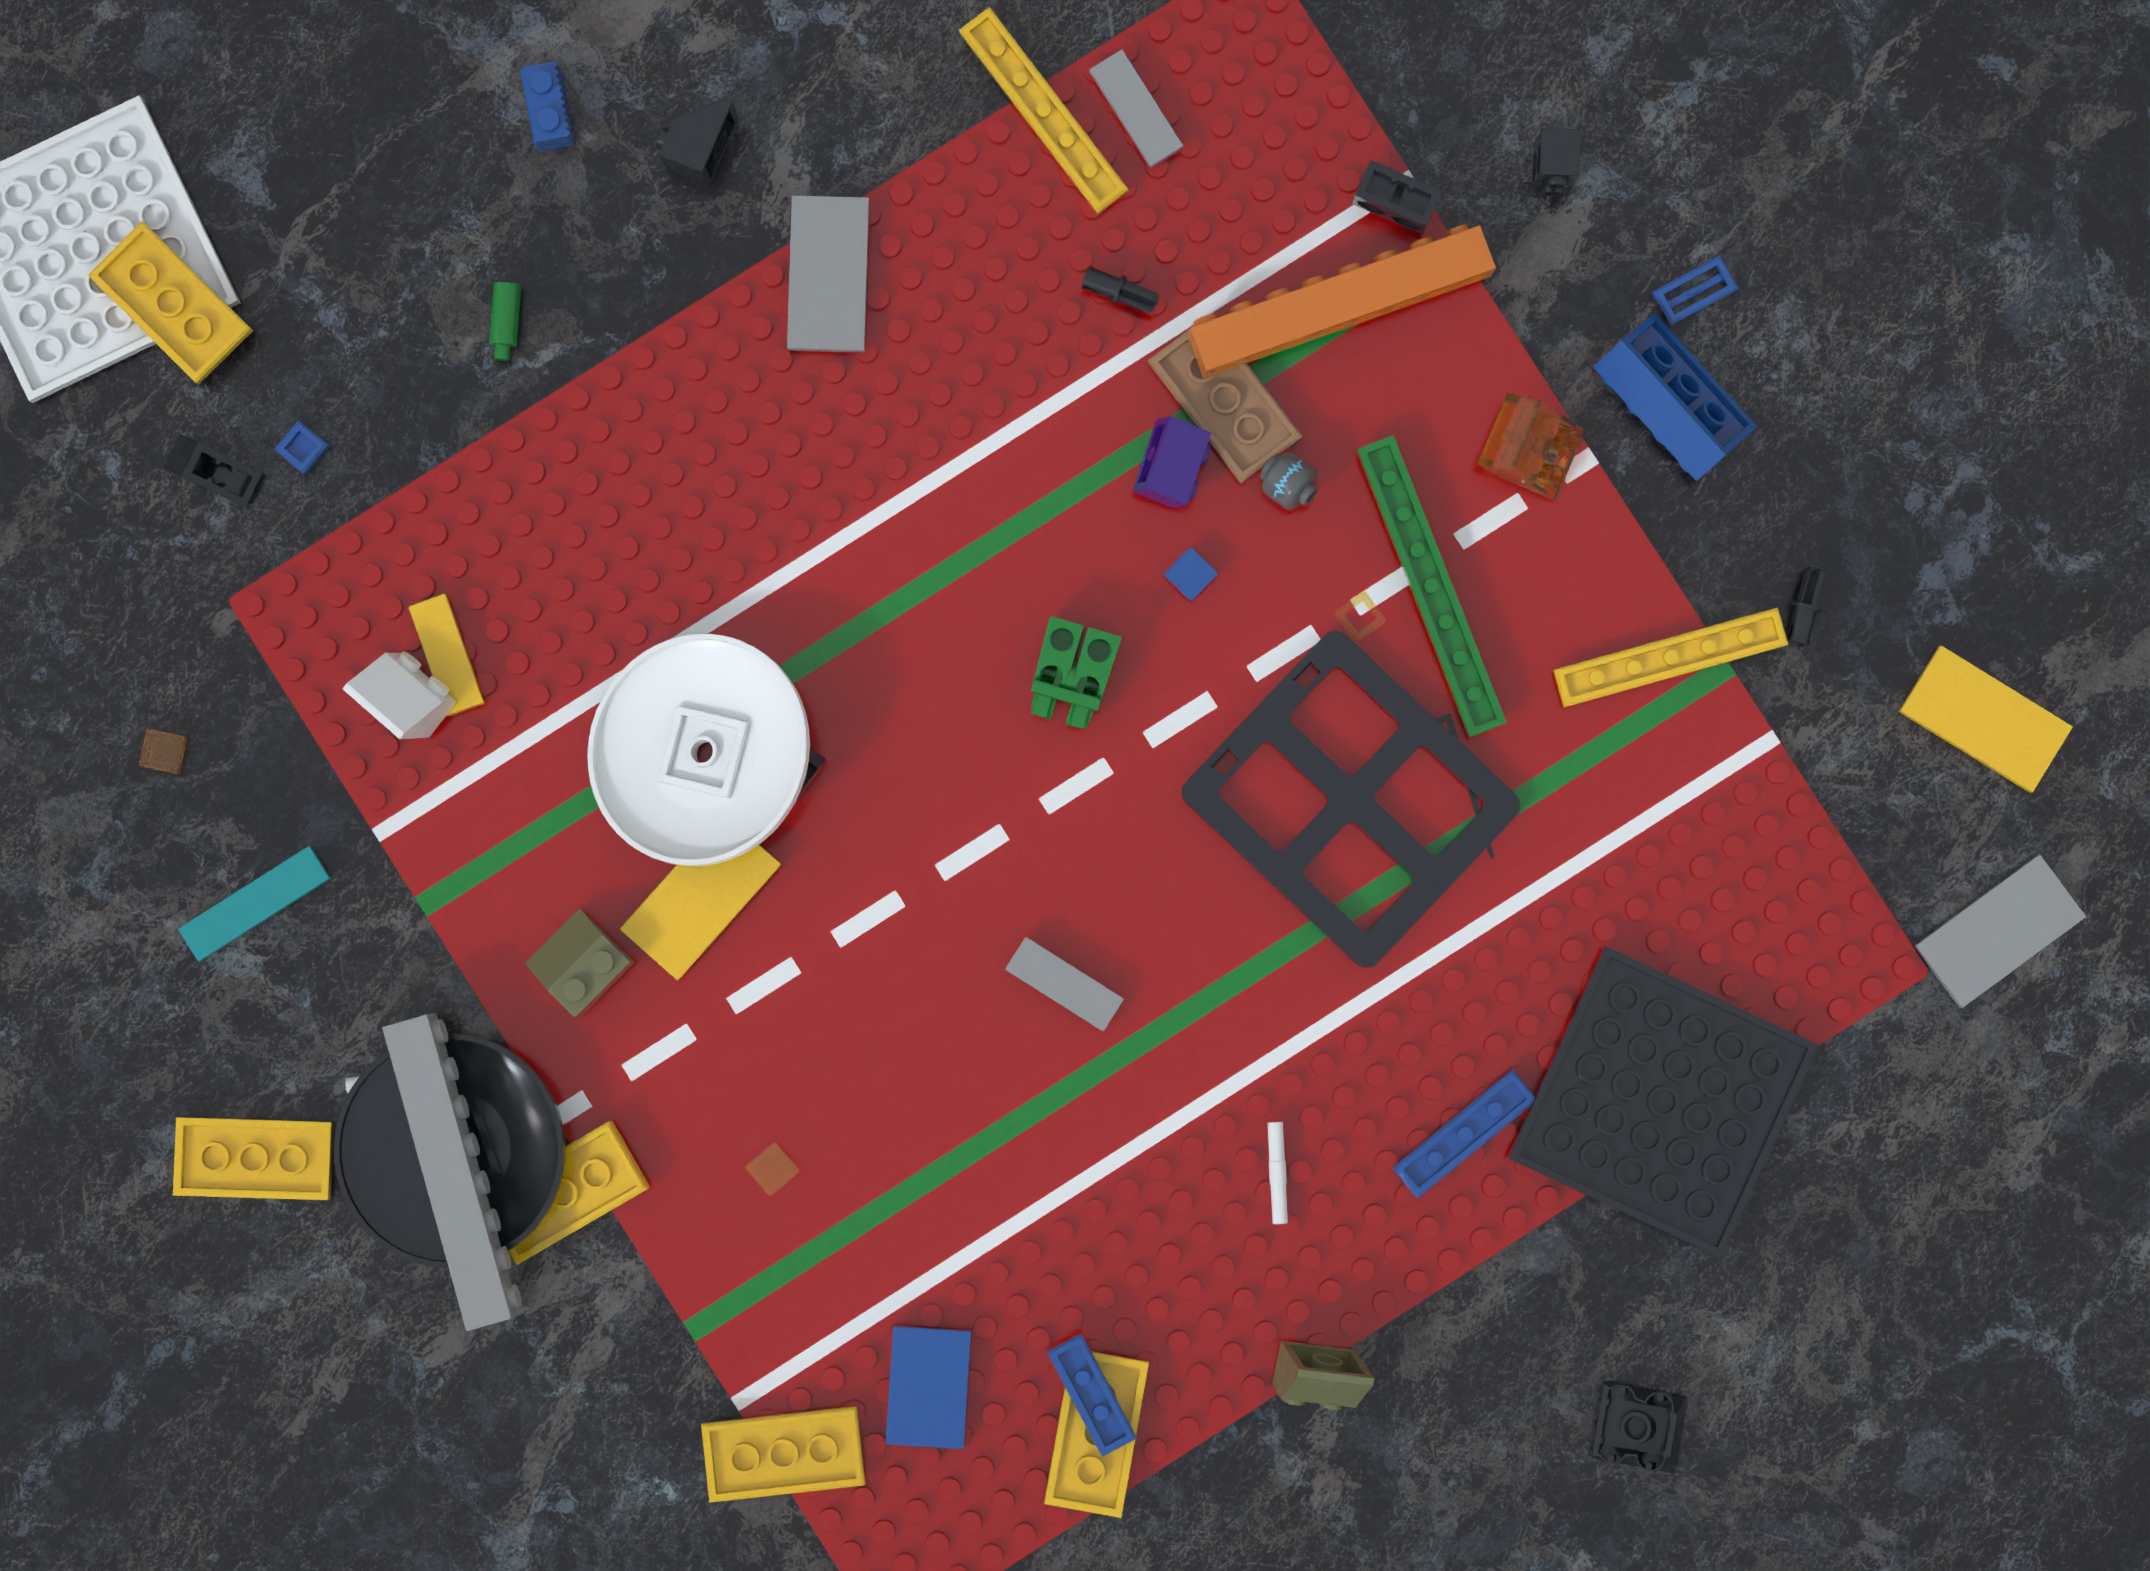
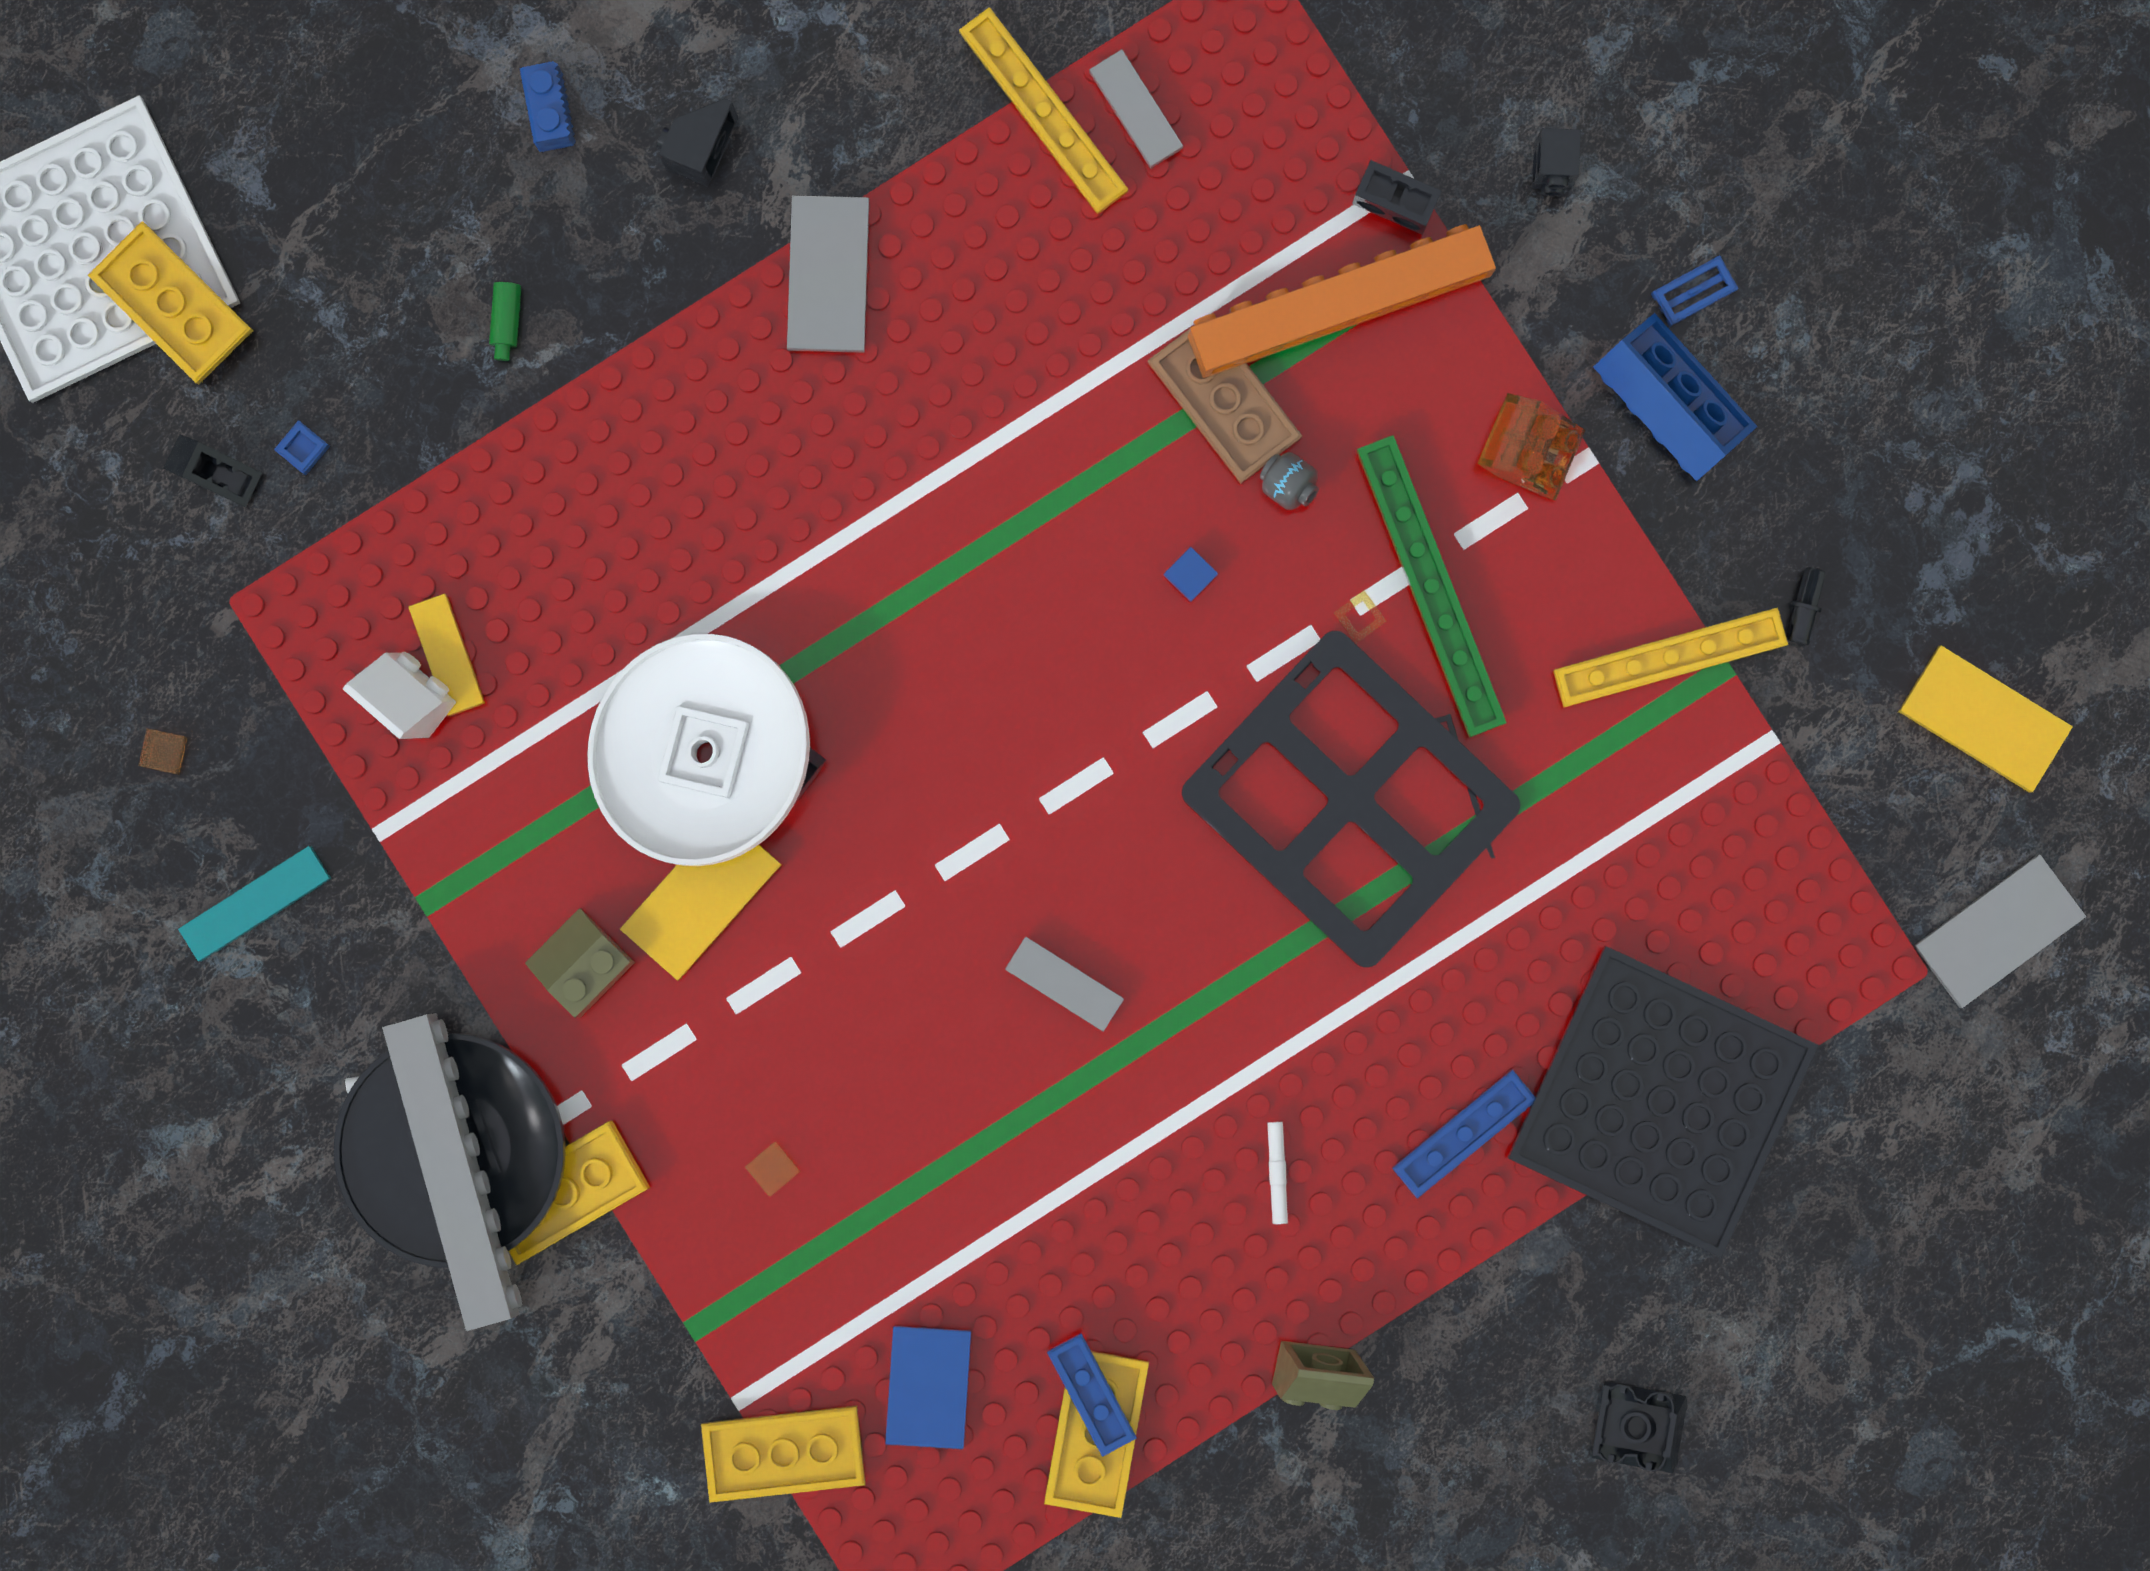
yellow plate [173,1117,334,1200] -> none
green hips [1030,616,1122,730] -> none
black axle [1081,266,1159,314] -> none
dark purple brick [1132,416,1211,508] -> none

